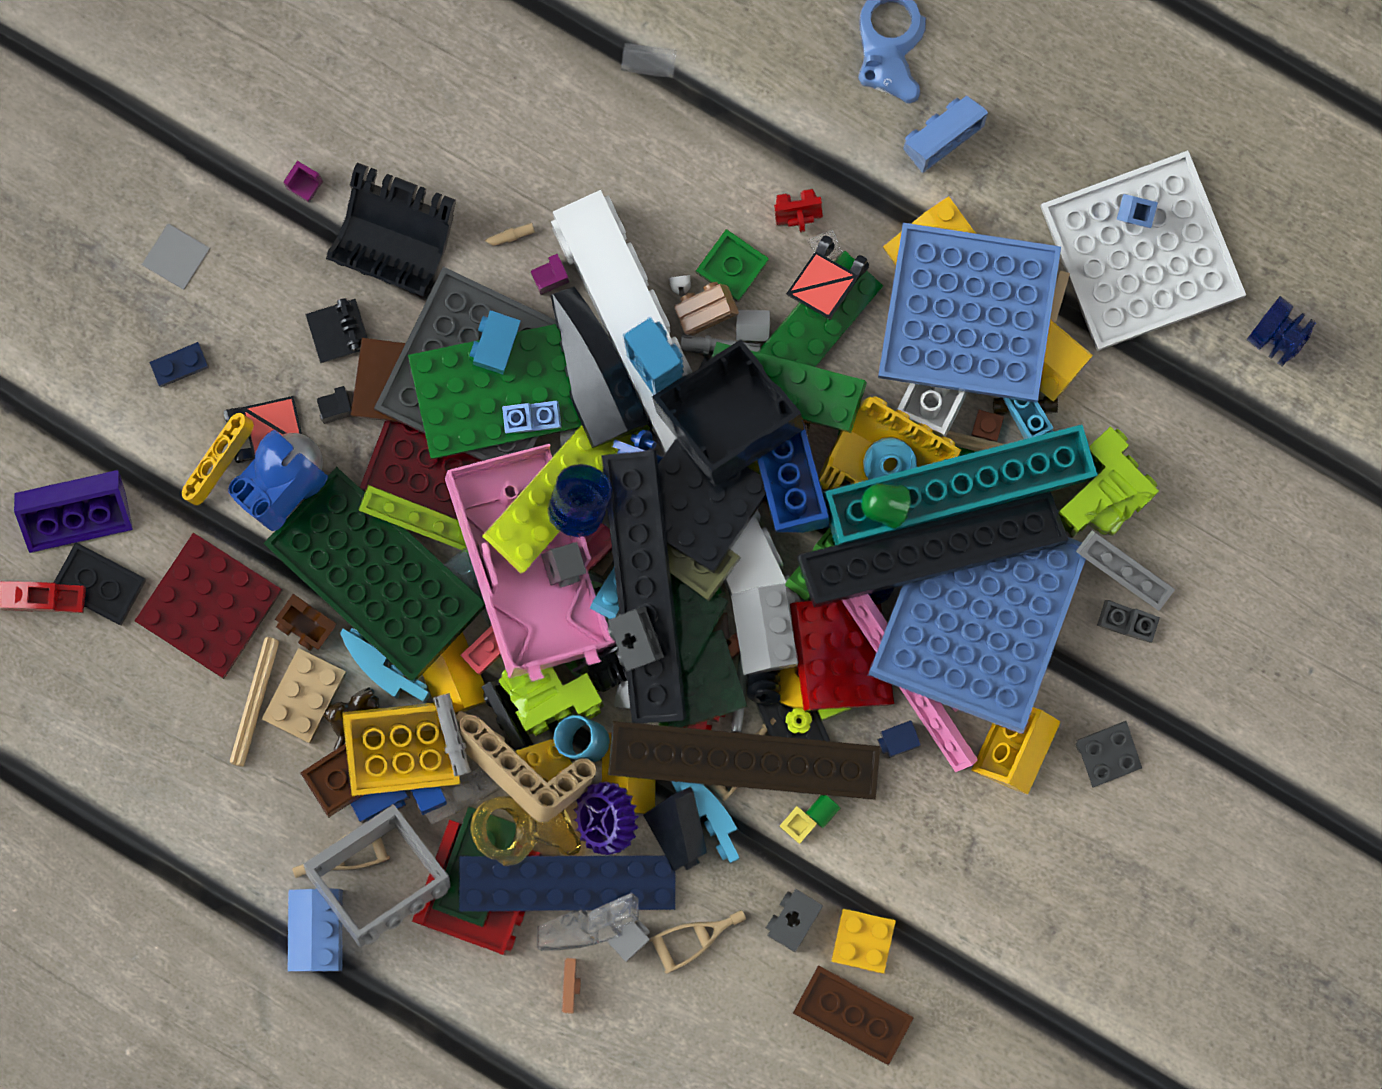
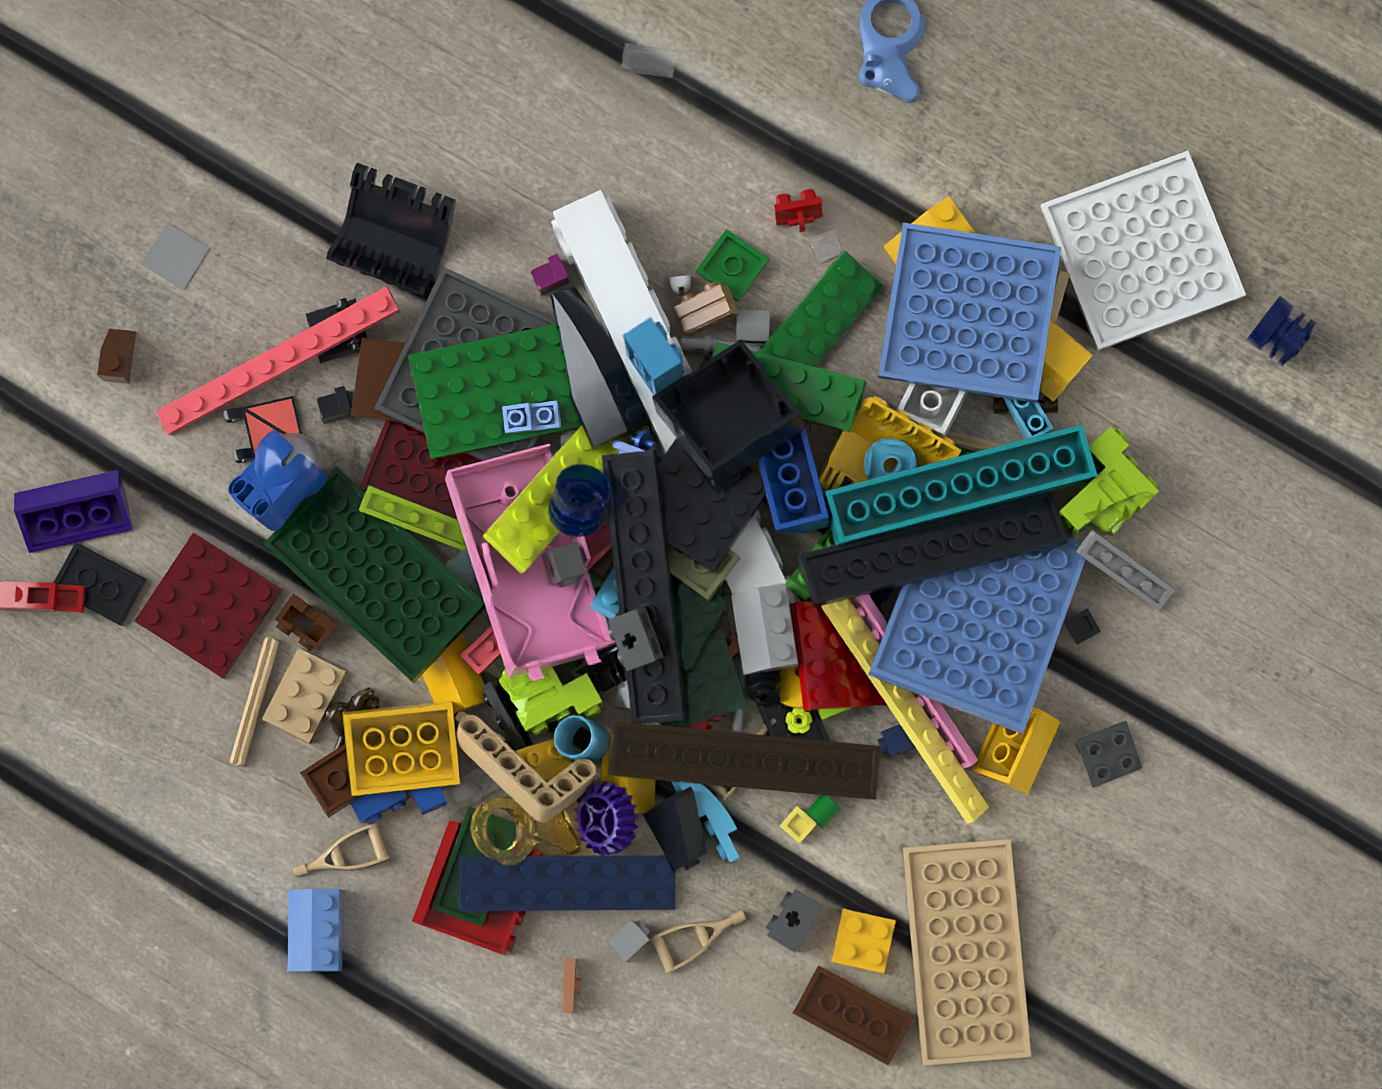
dark blue plate [149,342,209,388] -> none
yellow beam [182,413,254,505] -> none
magenta panel [283,160,323,203] -> none
light grey window [303,804,451,948] -> none
medium azure slope [340,628,431,703] -> none
light grey pin [433,693,471,776] -> none
dark azure brick [470,310,521,374] -> none
tan piece [485,223,535,246] -> none
clear slope [537,893,639,951] -> none
flag [786,235,869,320] -> none
green hair [861,483,910,529] -> none
medium blue slope [903,96,988,173] -> none
copper plate [971,409,1004,442] -> none
dark grey slope [1097,600,1160,643] -> none
medium blue brick [1117,194,1158,228] -> none
none -> reddish brown slope [97,328,136,383]
none -> coral plate [156,286,400,435]
none -> light yellow plate [821,599,989,824]
none -> tan plate [903,839,1031,1066]
none -> black plate [1064,608,1101,645]

